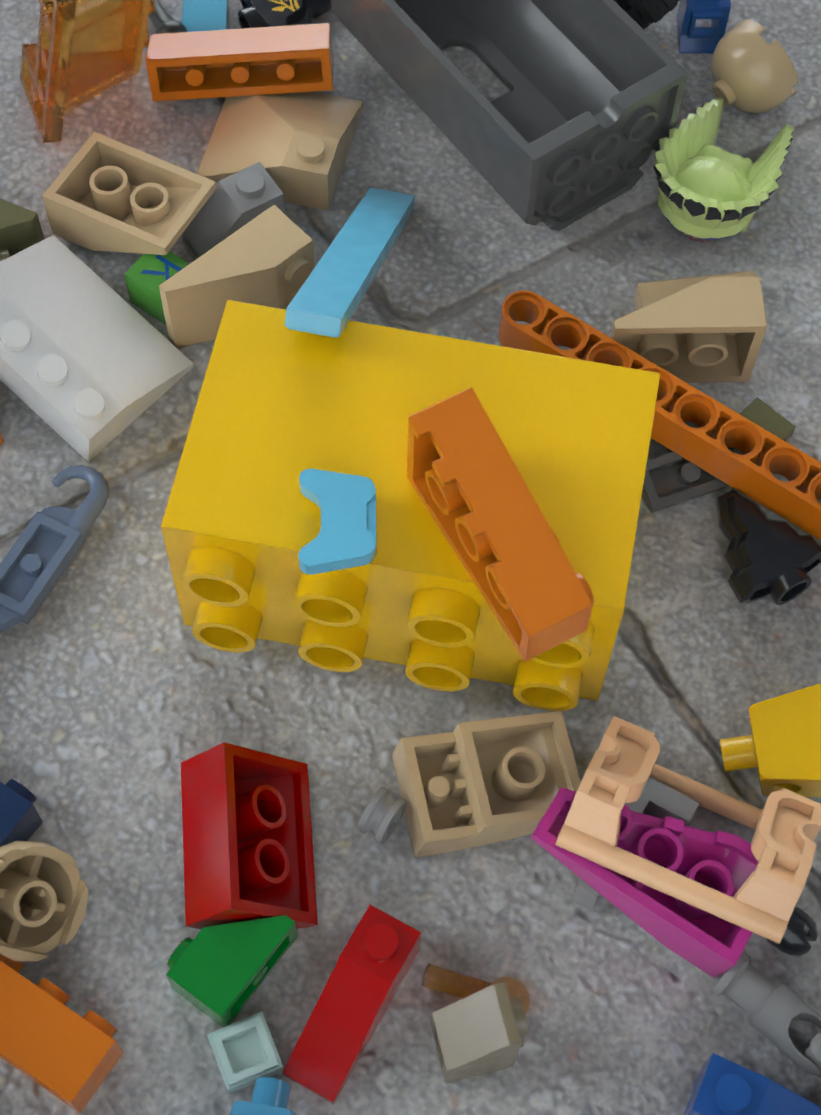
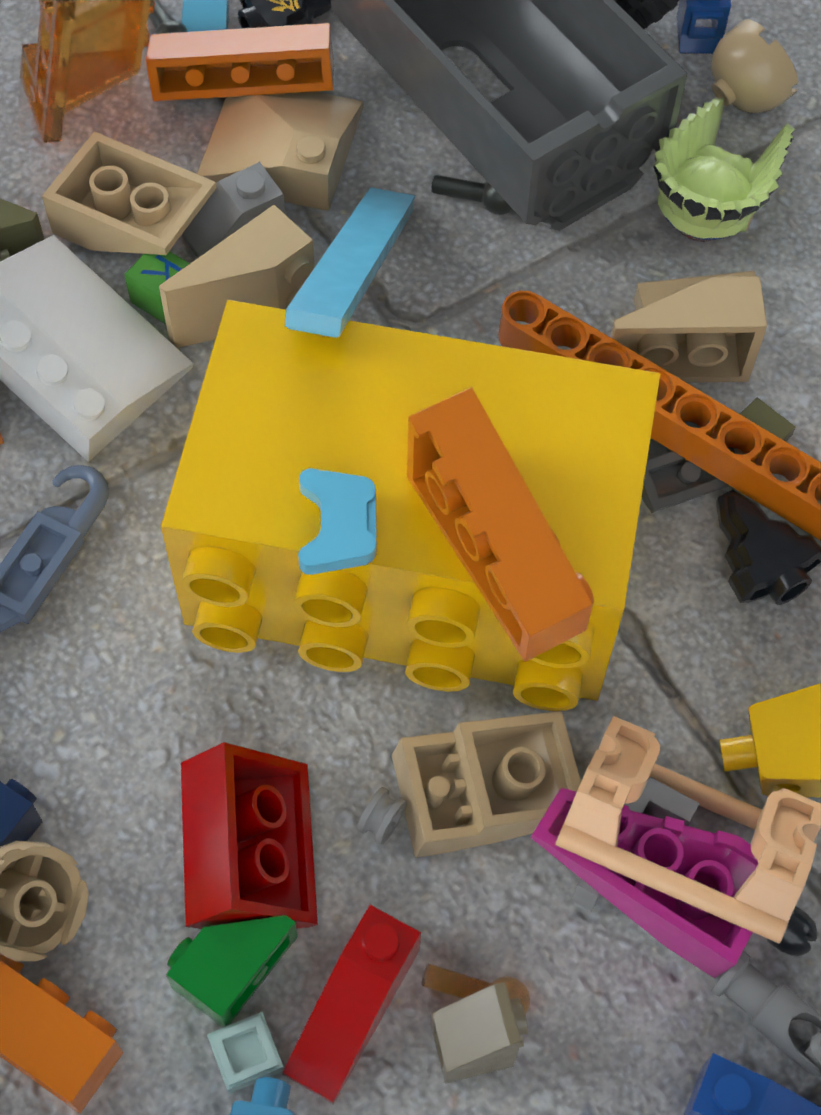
none -> pearl dark grey bar [431,175,513,215]

